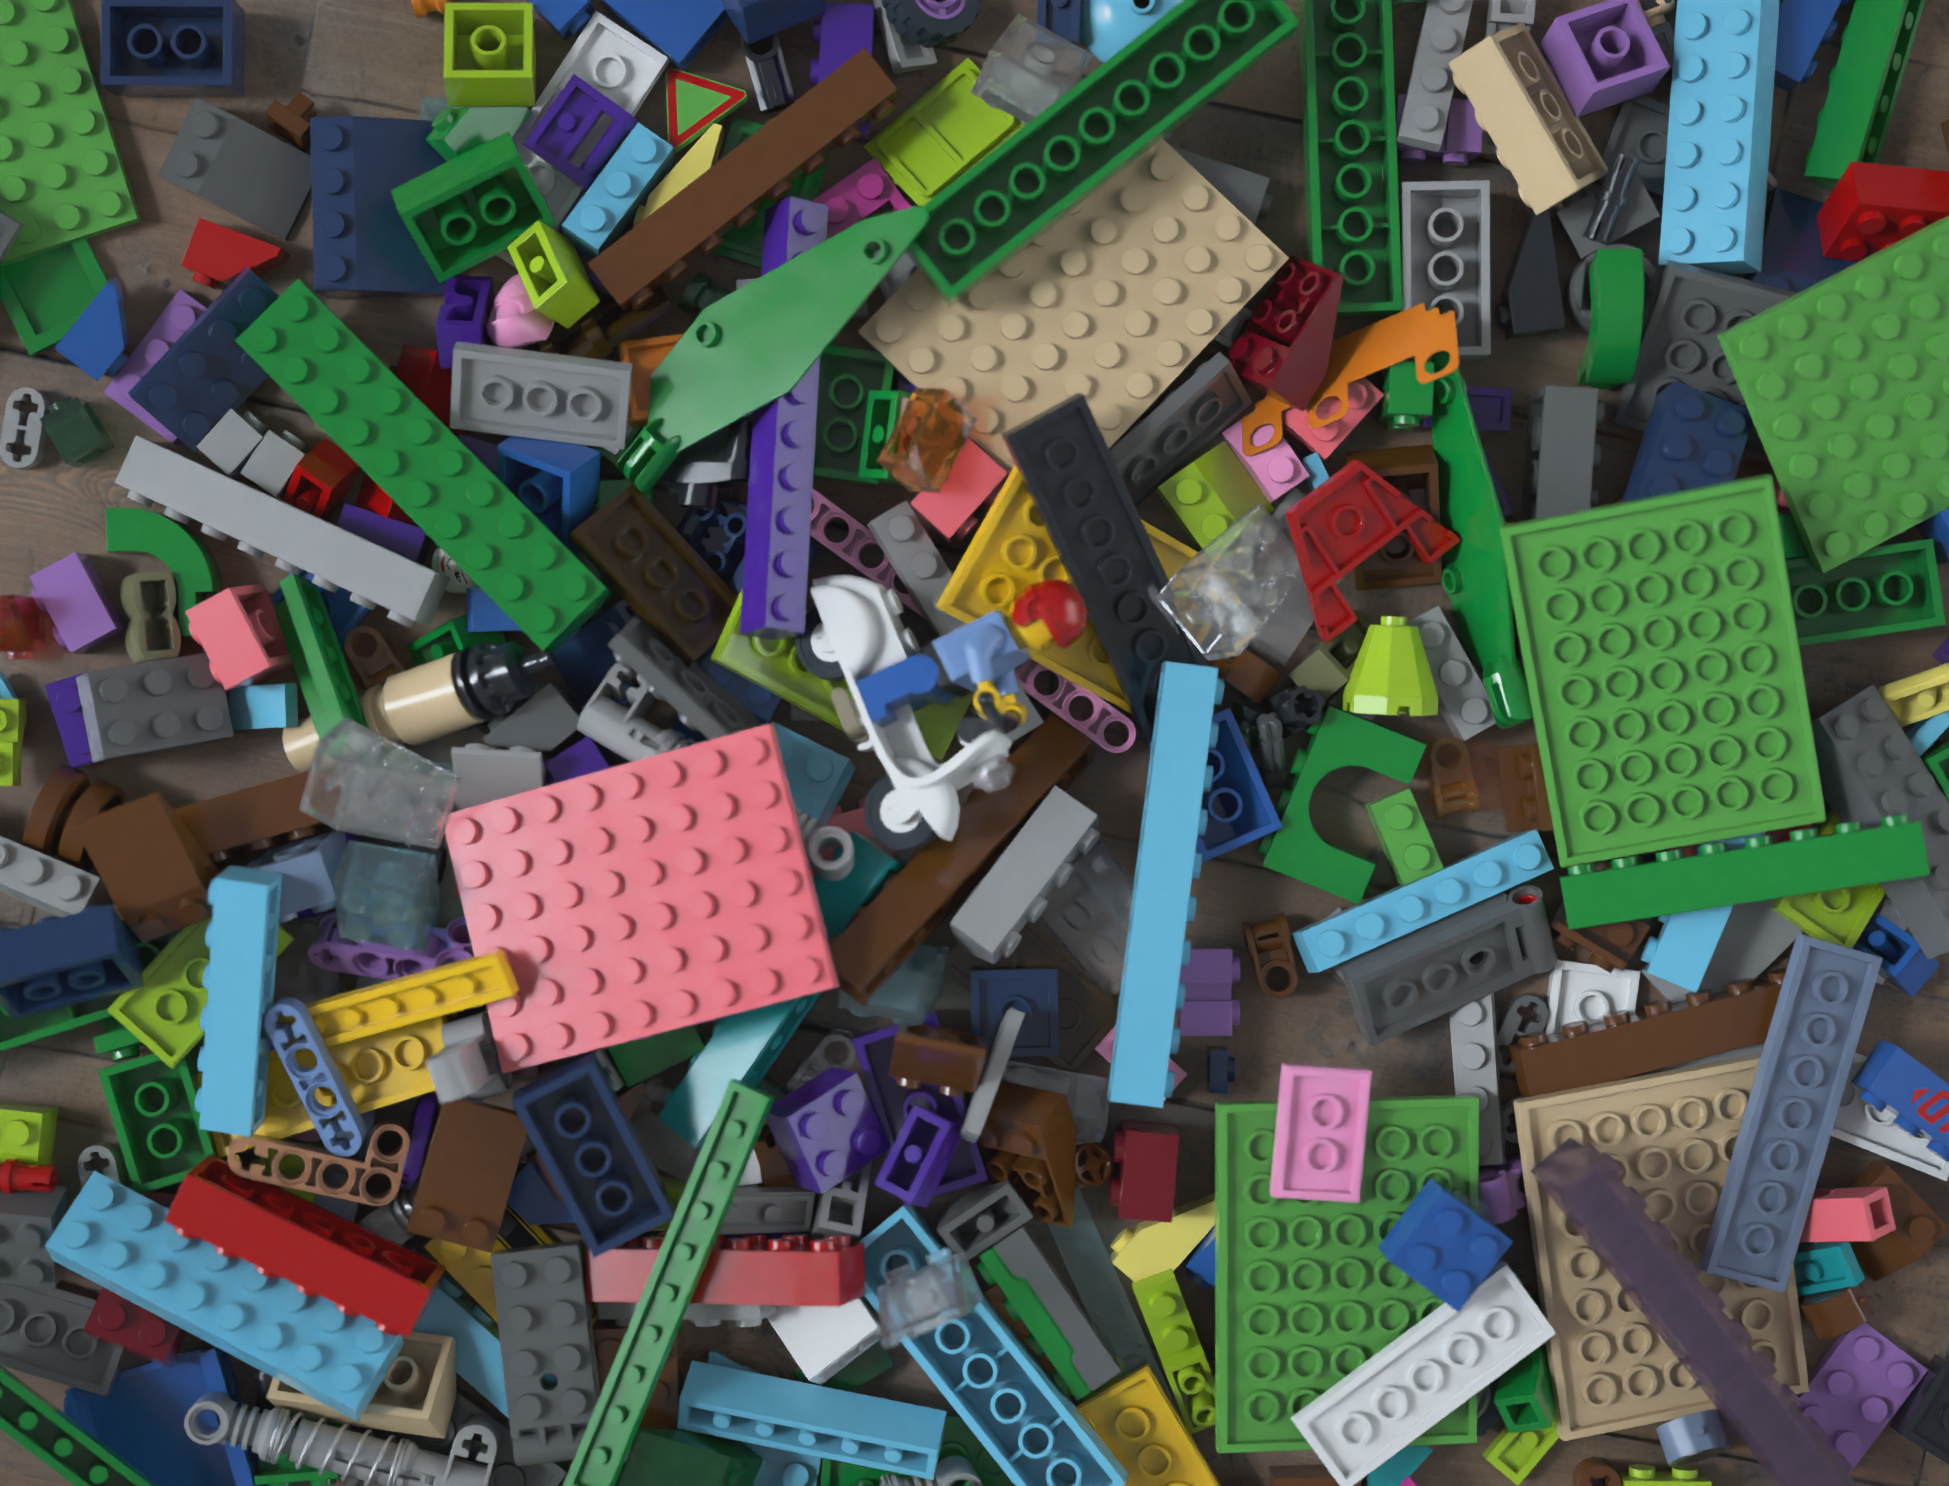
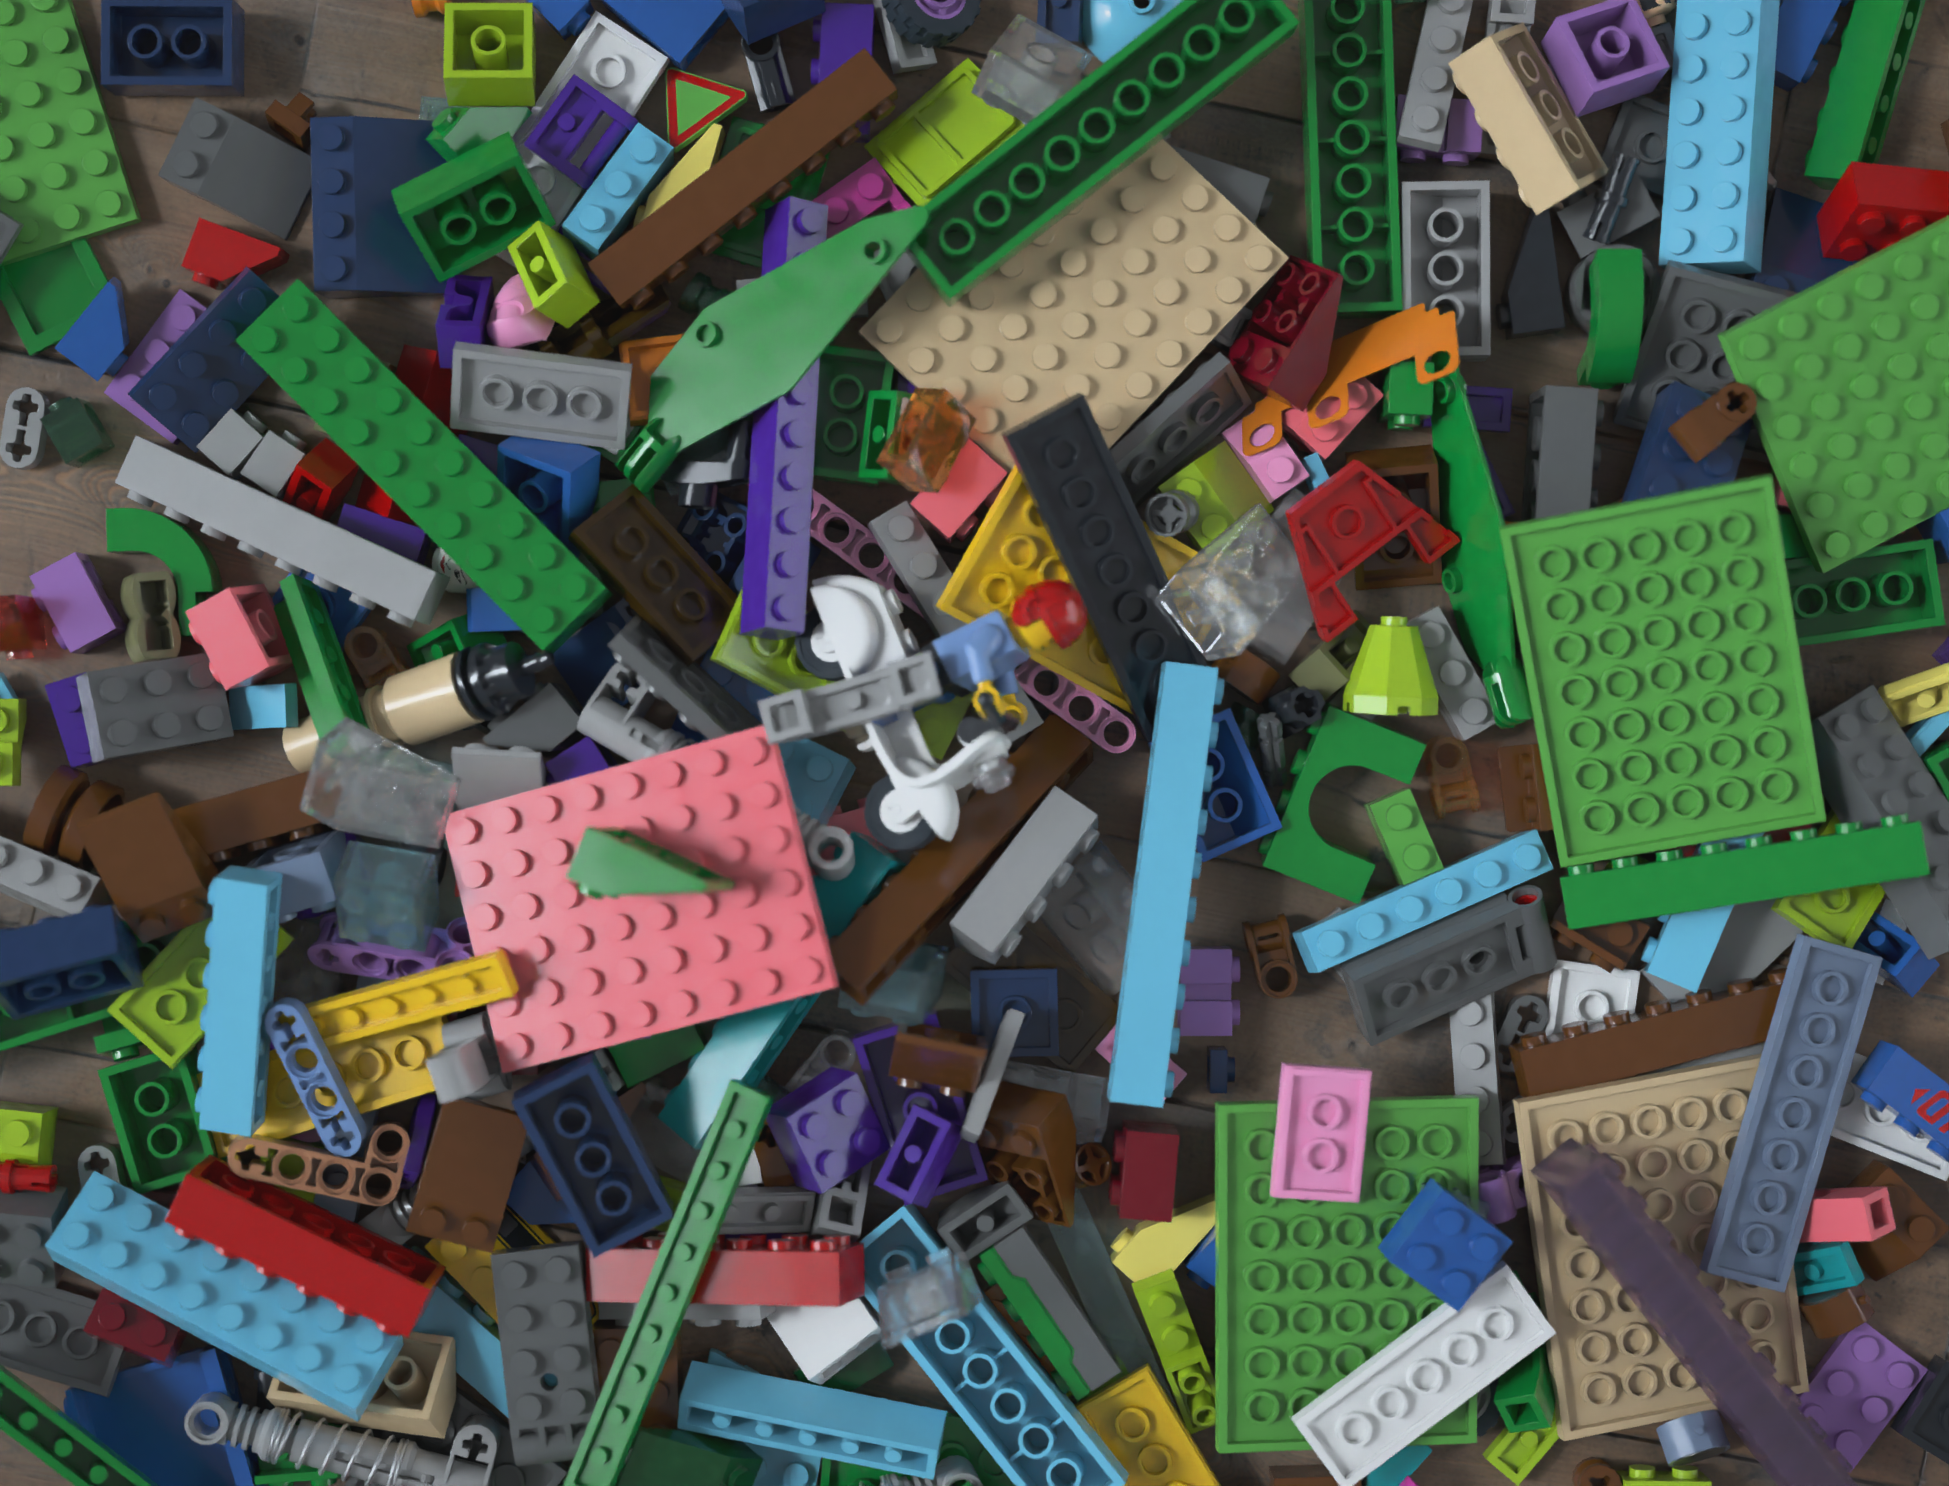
none -> slope [566,826,736,900]
none -> light grey slope [758,651,943,745]
none -> dark grey wheel [1145,489,1199,537]
none -> reddish brown piece [1667,382,1757,463]

